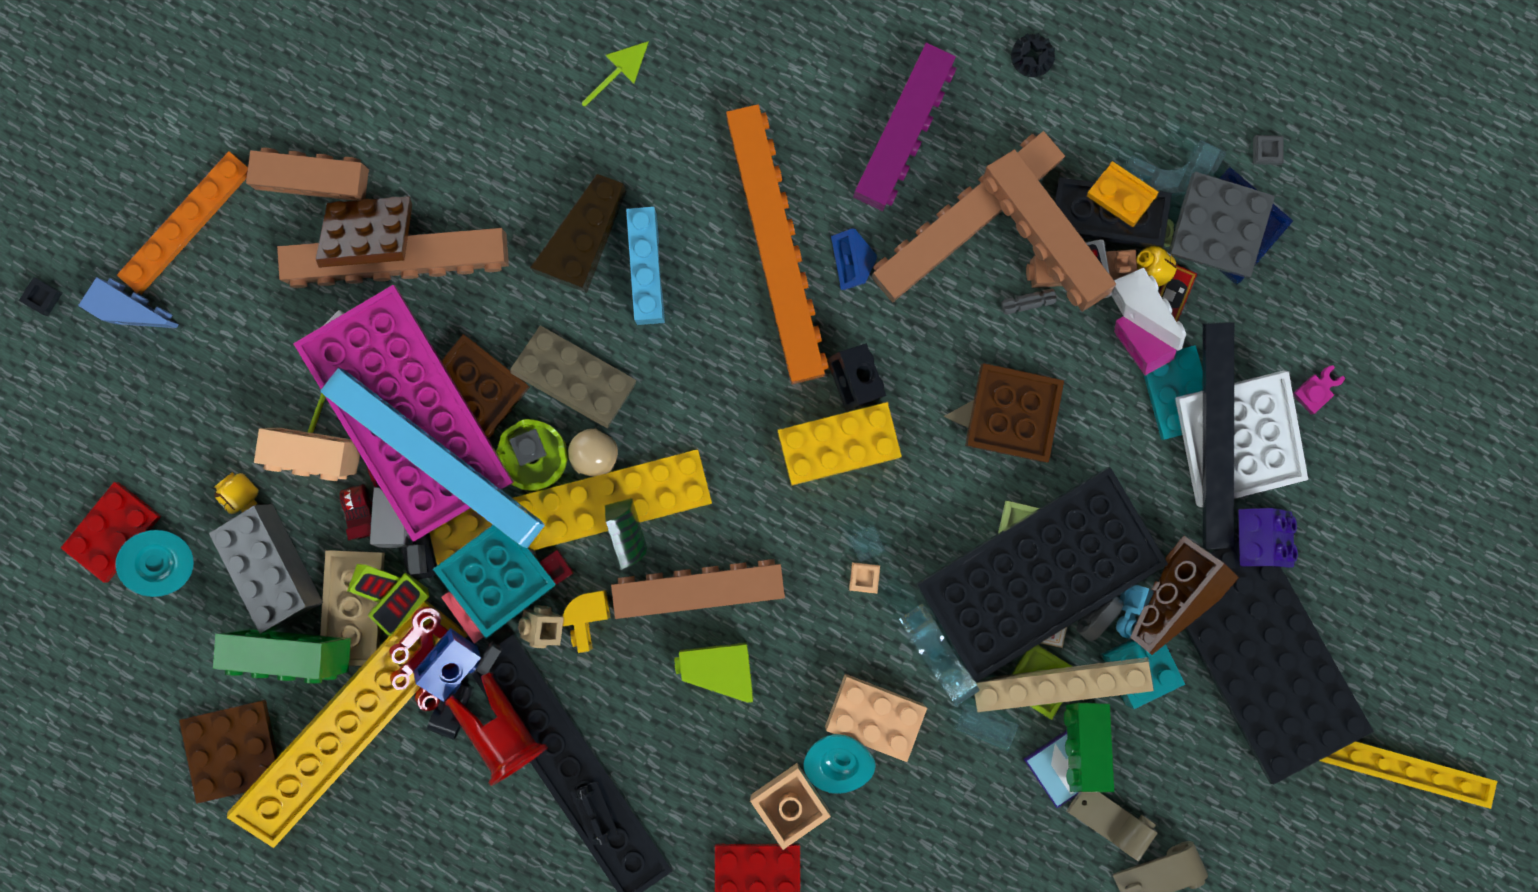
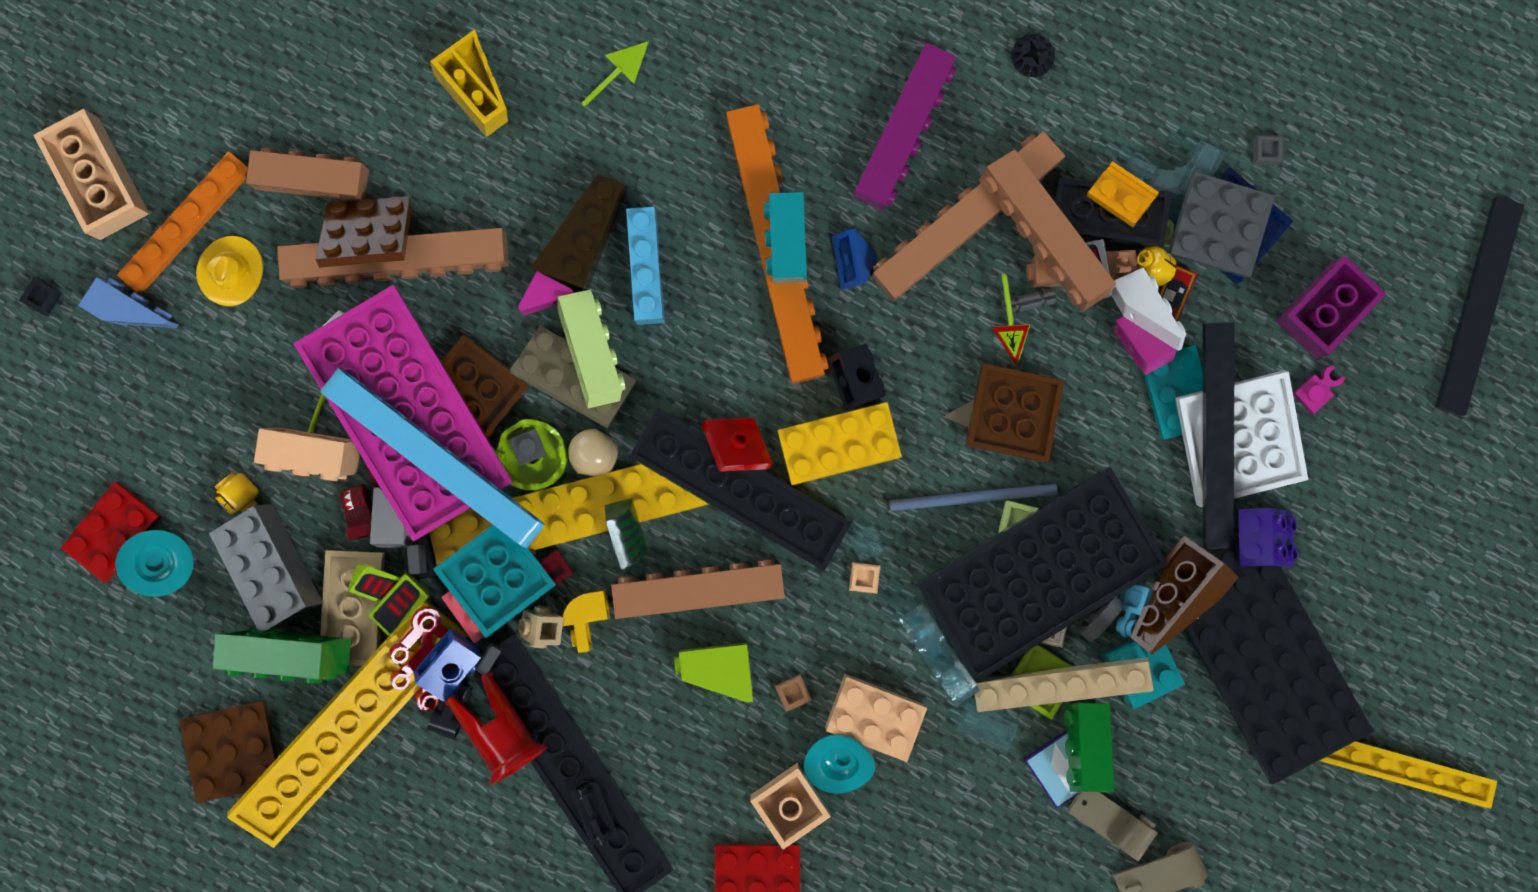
none -> light nougat brick [33,109,150,240]
none -> yellow hat [196,236,263,306]
none -> yellow wedge [430,29,508,137]
none -> dark pink slope [518,271,575,315]
none -> yellowish green brick [557,290,625,409]
none -> black plate [629,408,852,571]
none -> red plate [702,418,773,472]
none -> teal brick [764,192,807,283]
none -> medium nougat tile [775,674,812,712]
none -> sand blue piece [889,483,1057,511]
none -> piece [992,273,1030,366]
none -> magenta brick [1275,255,1386,359]
none -> black tile [1435,197,1524,416]

